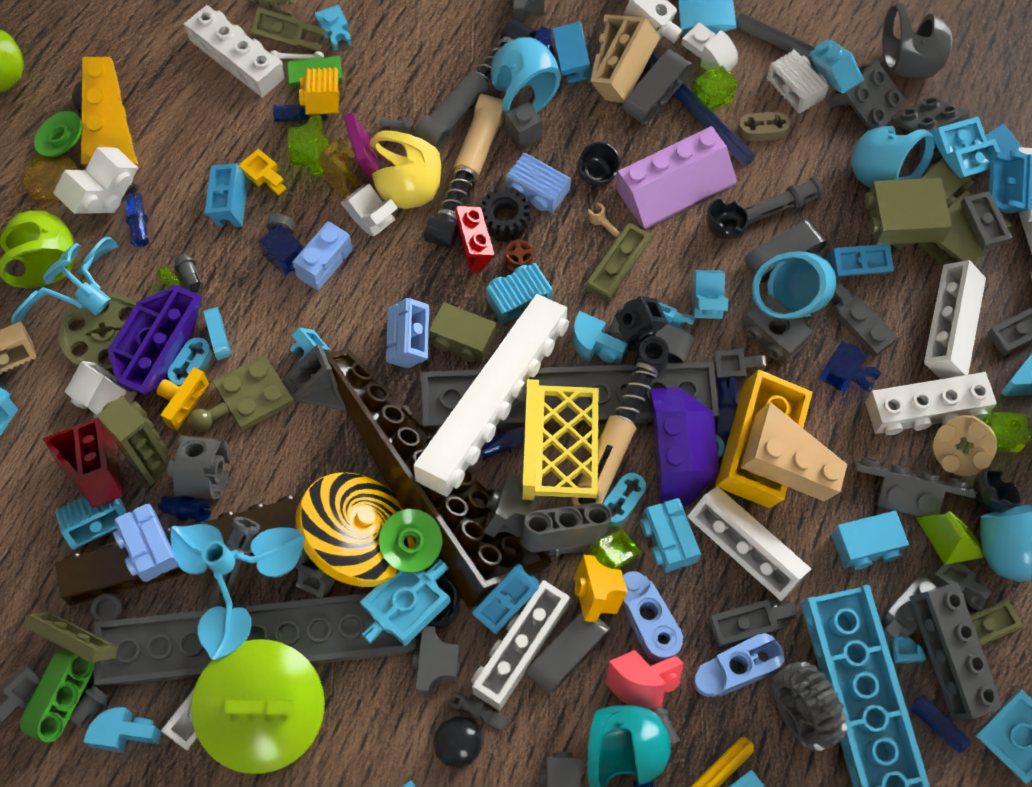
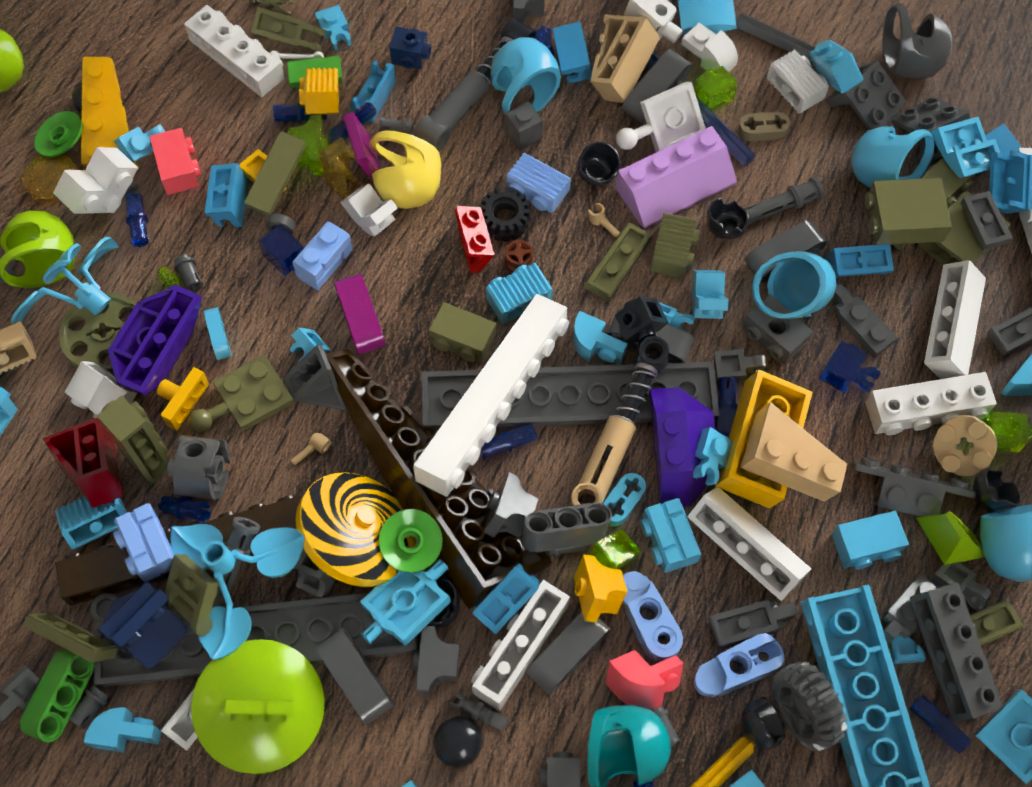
medium azure beam [168,337,212,386] -> none
light blue brick [386,298,429,368] -> none
piece [424,93,505,249] -> none
light yellow fence [522,379,599,501] -> none
none -> dark blue piece [97,582,187,668]
none -> medium azure plate [114,124,165,163]
none -> coral brick [150,127,202,195]
none -> olive plate [164,554,218,636]
none -> olive tile [244,131,307,216]
none -> tan hand [291,433,332,466]
none -> dark grey beam [316,628,395,725]
none -> clear blue axle [327,102,377,146]
none -> magenta beam [334,274,386,355]
none -> dark azure hinge [349,60,396,123]
none -> dark blue brick [390,27,432,70]
none -> white plate [616,82,705,152]
none -> olive brick [650,212,700,279]
none -> medium azure plate [693,427,732,486]
none -> black hair [741,697,786,750]

